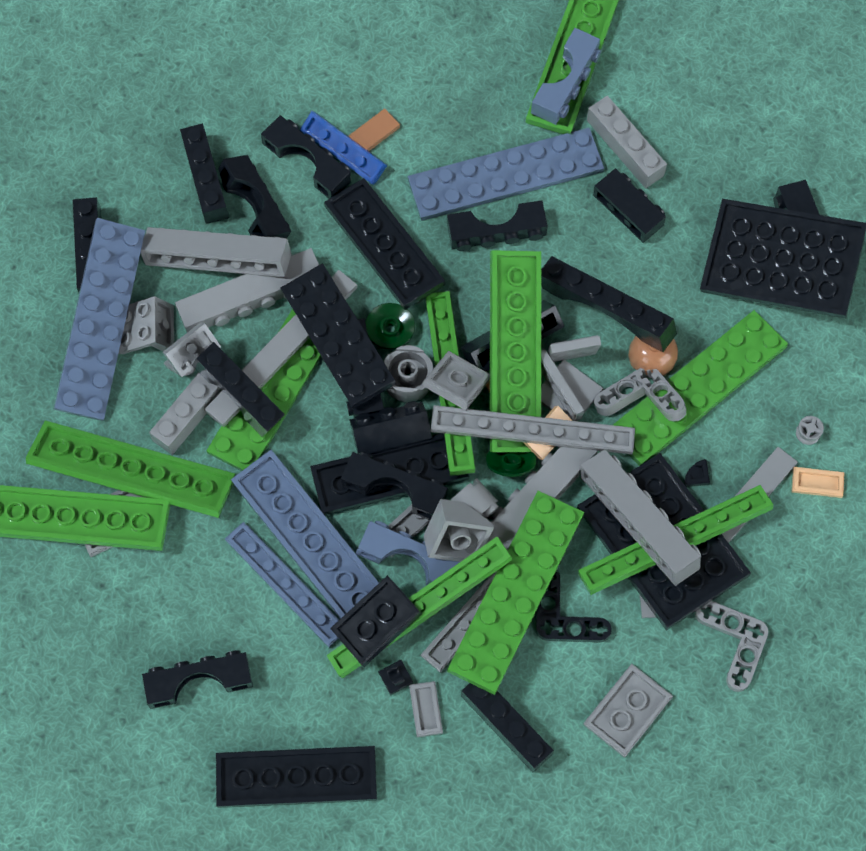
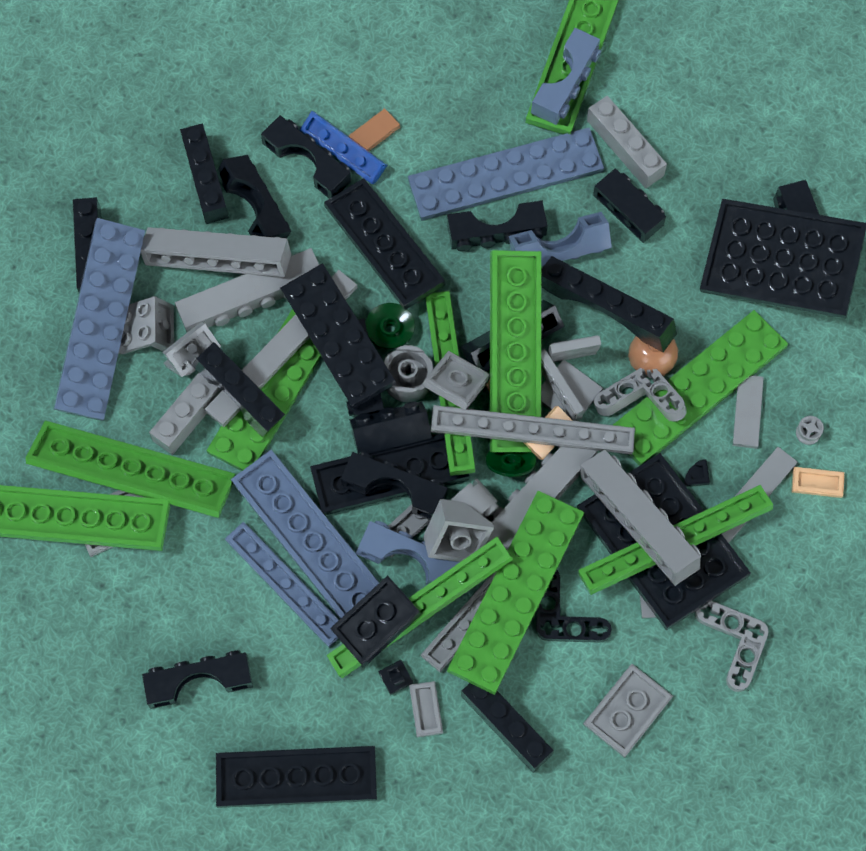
none -> sand blue arch [509,212,612,266]
none -> light grey tile [732,375,764,449]

